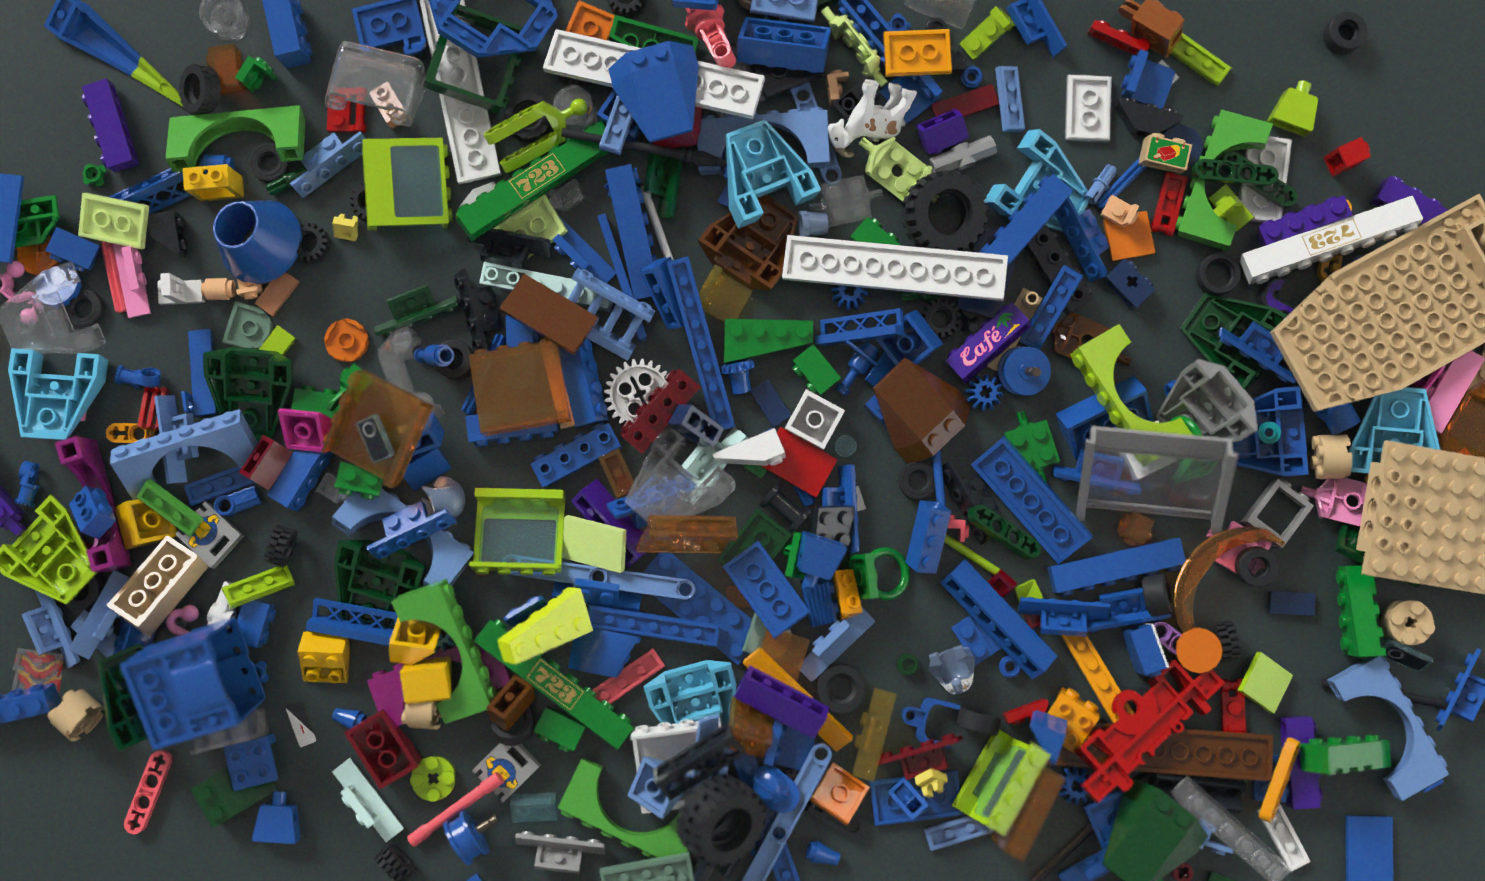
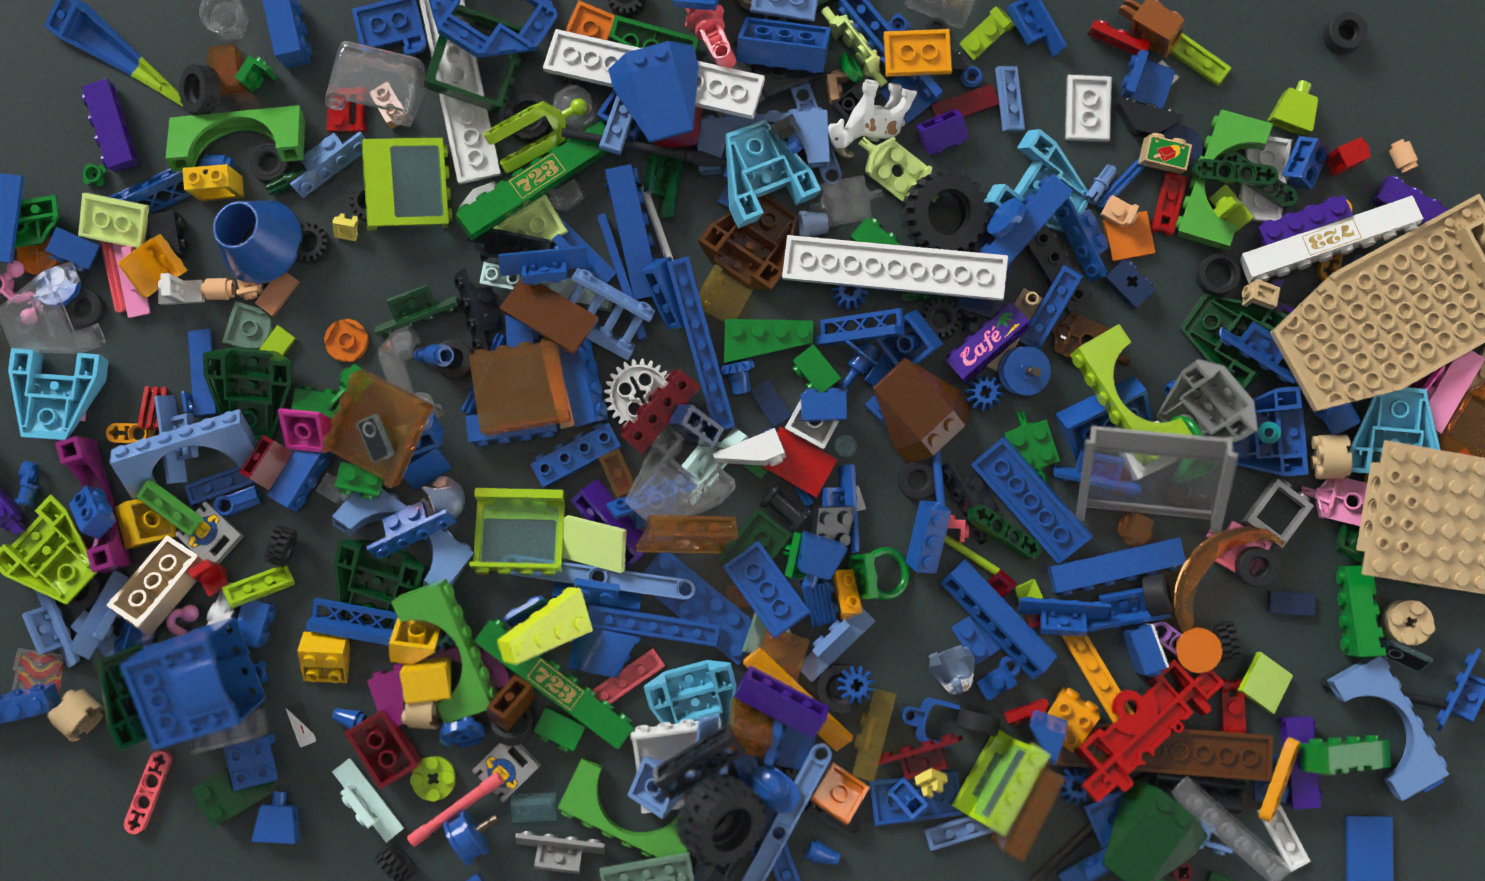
blue connector [114,365,161,389] -> none
dark green plate [897,654,919,676] -> none
light grey piece [929,135,997,173] -> none
none -> light orange bracket [118,234,187,298]
none -> red slope [188,559,228,597]
none -> blue plate [439,717,485,748]
none -> blue bracket [498,246,589,285]
none -> pearl dark grey piece [771,114,803,154]
none -> blue brick [800,388,847,422]
none -> blue gear [837,666,875,704]
none -> green tile [838,52,863,83]
none -> blue bracket [977,664,1017,701]
none -> blue tile [987,198,1026,238]
none -> tan bracket [1242,279,1280,310]
none -> blue brick [1282,136,1329,190]
none -> light nougat brick [1389,139,1418,173]

